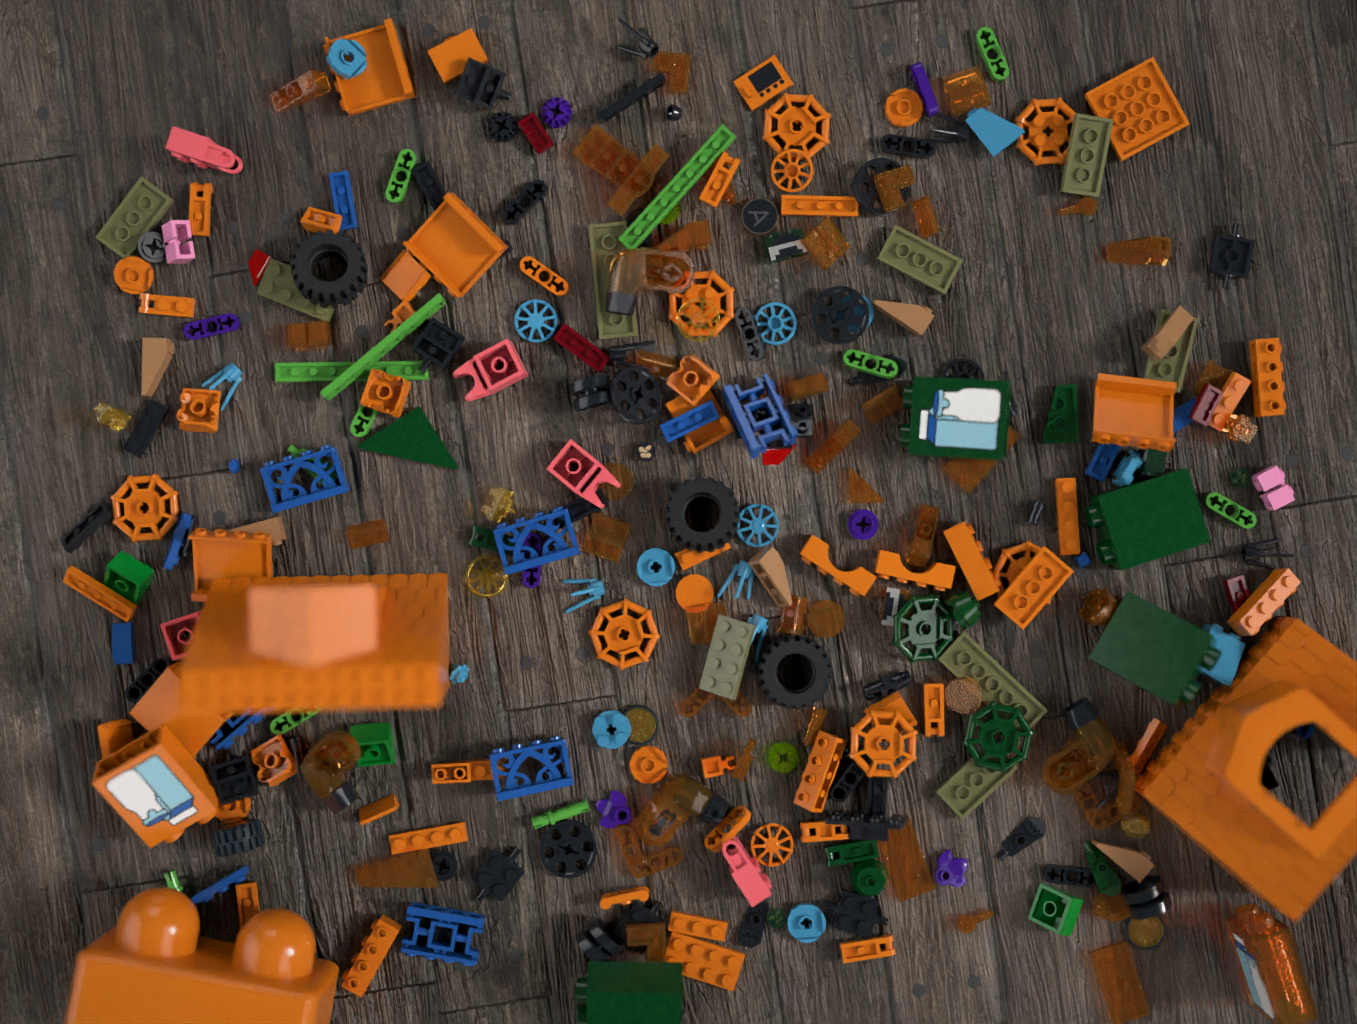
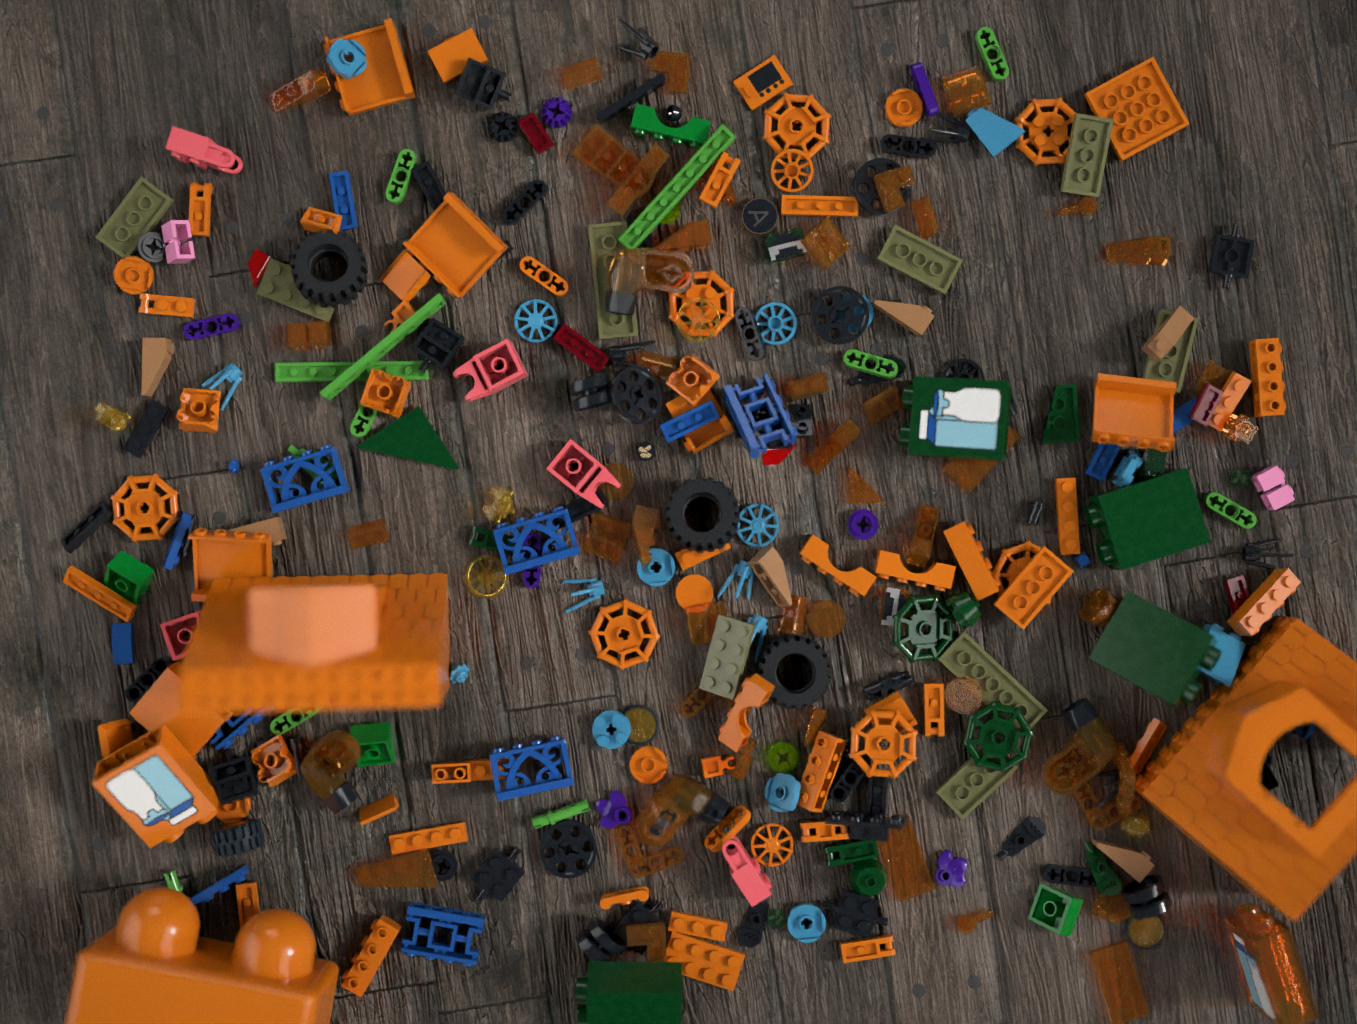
none -> clear orange slope [560,57,603,90]
none -> green arch [631,104,711,149]
none -> clear orange slope [631,505,661,569]
none -> orange arch [718,673,775,752]
none -> dark azure plate [765,773,801,812]

